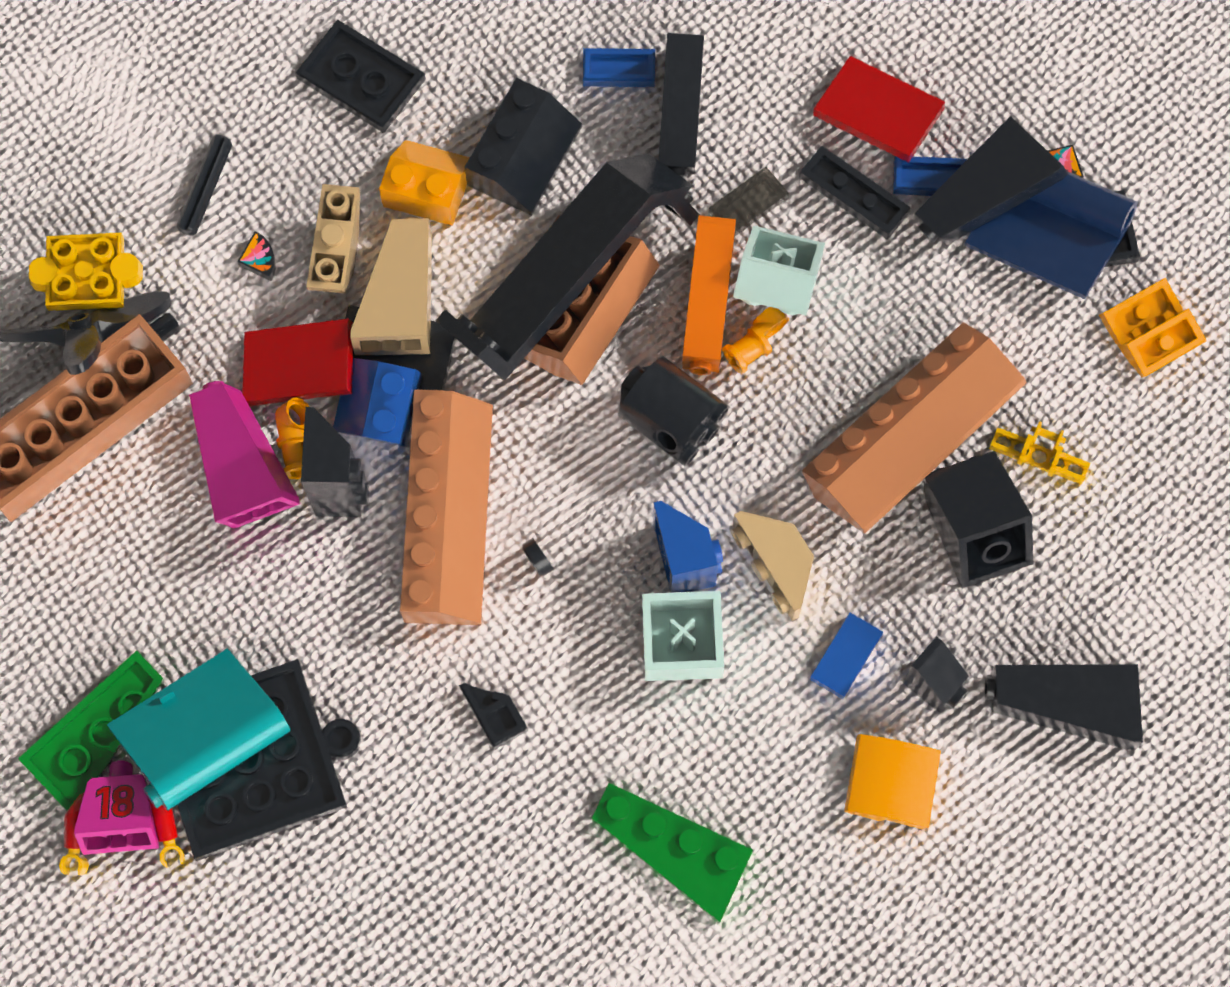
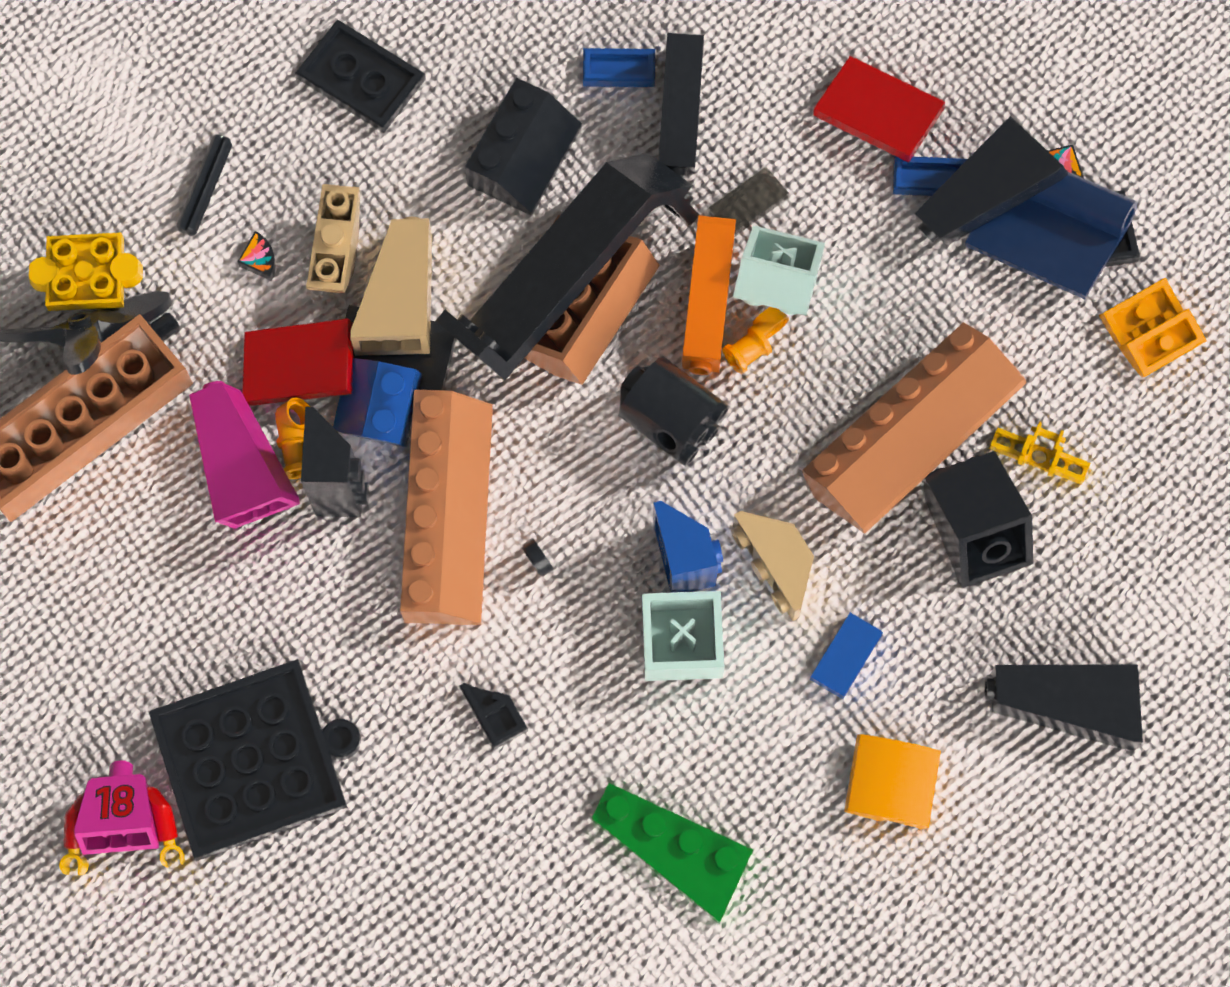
green wing [18,651,164,811] -> none
teal door [107,648,290,811] -> none
light orange slope [379,140,470,226] -> none
black plate [799,146,911,240] -> none
black slope [903,636,969,713] -> none

